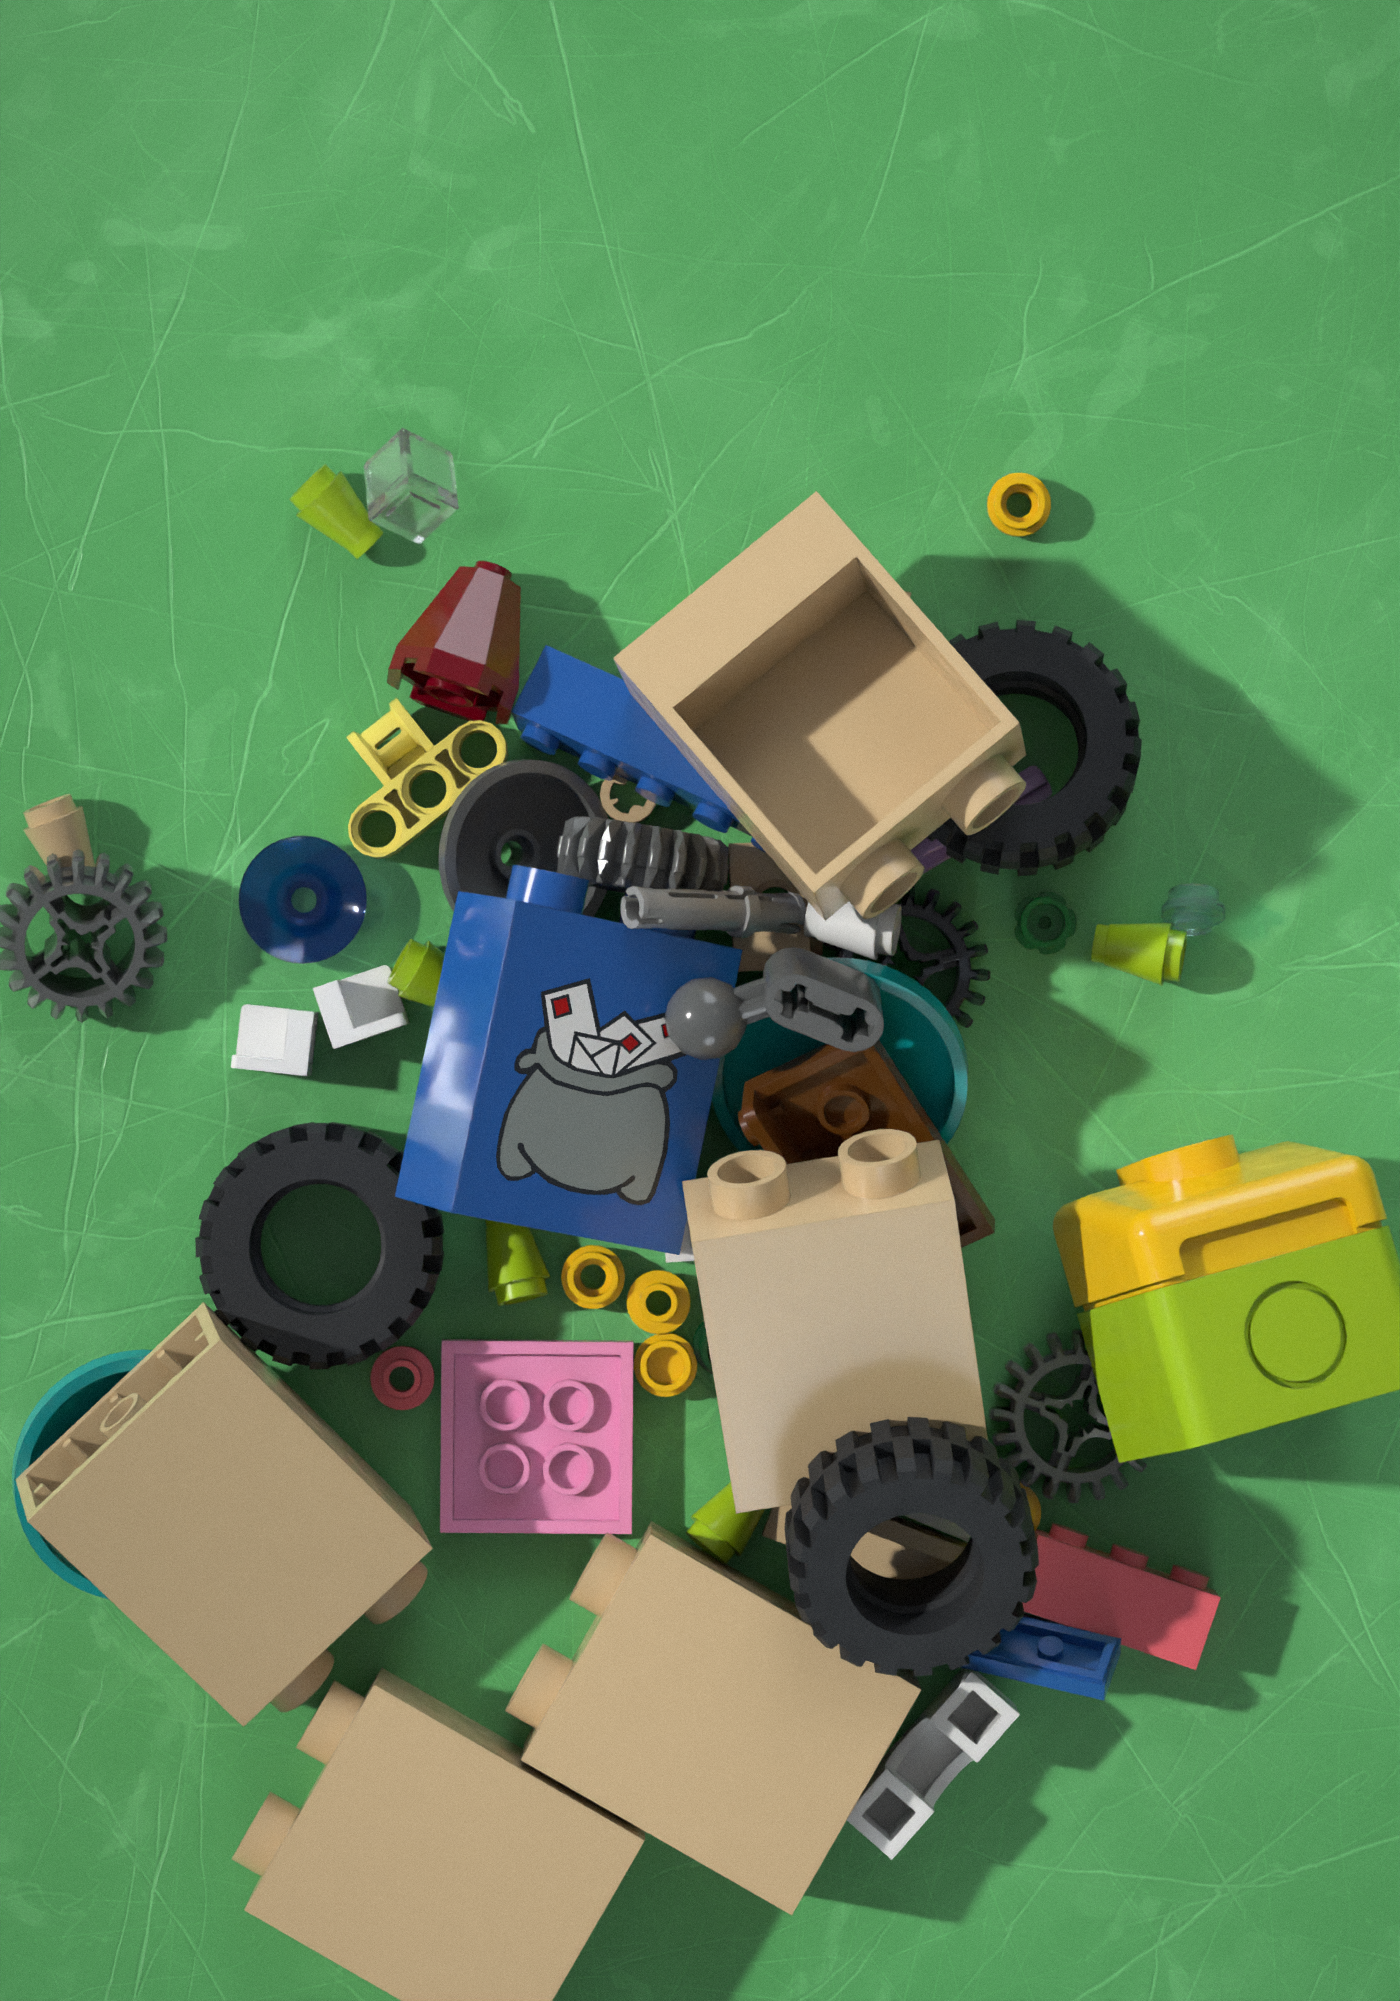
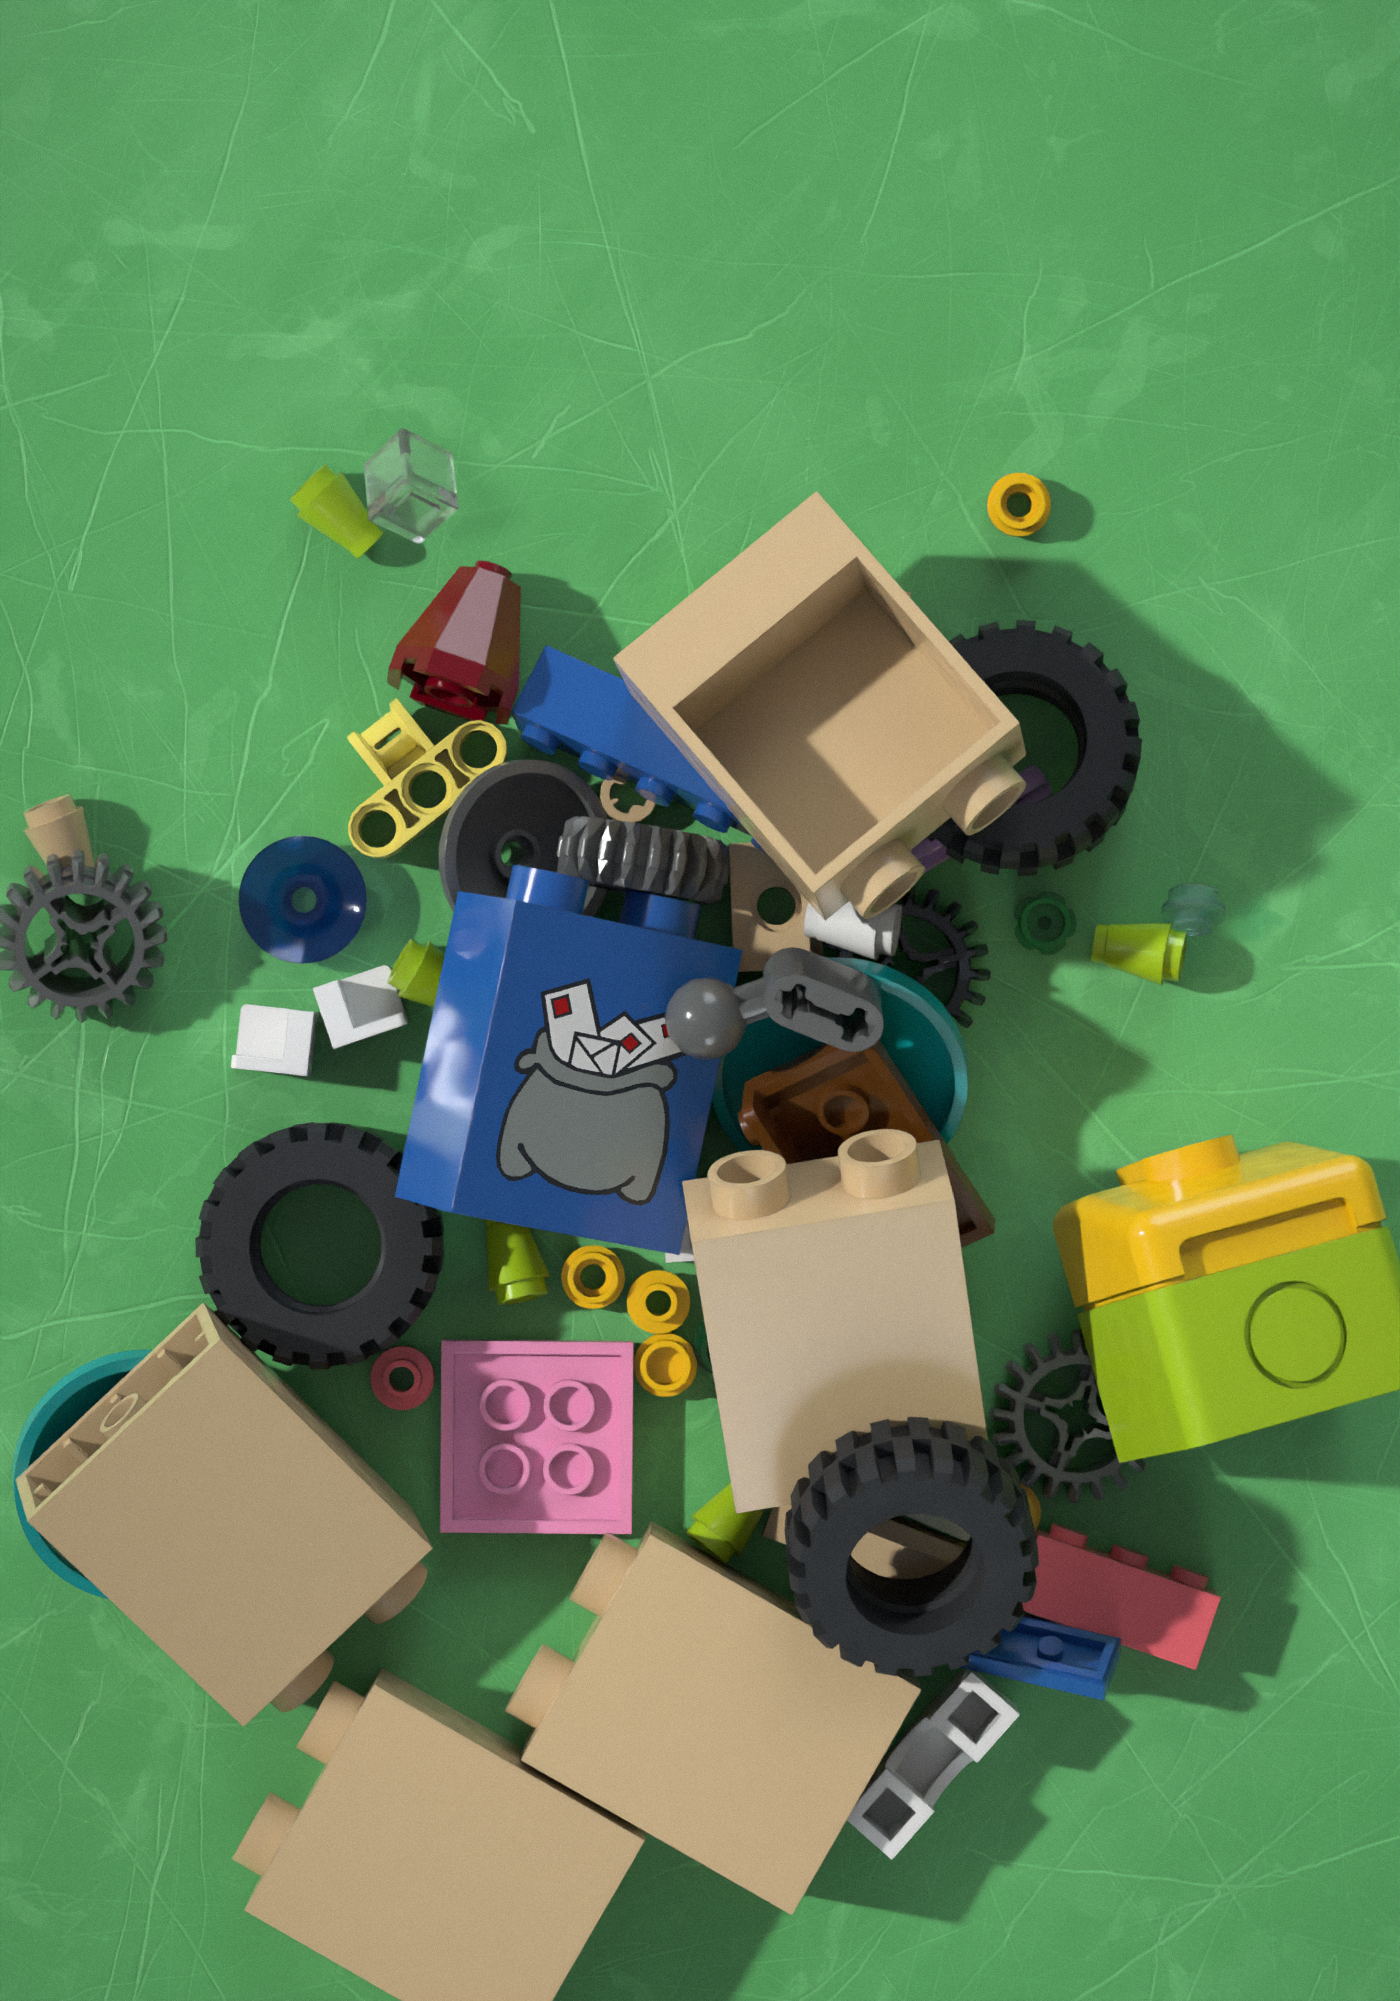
light grey pin [621,885,806,938] -> none

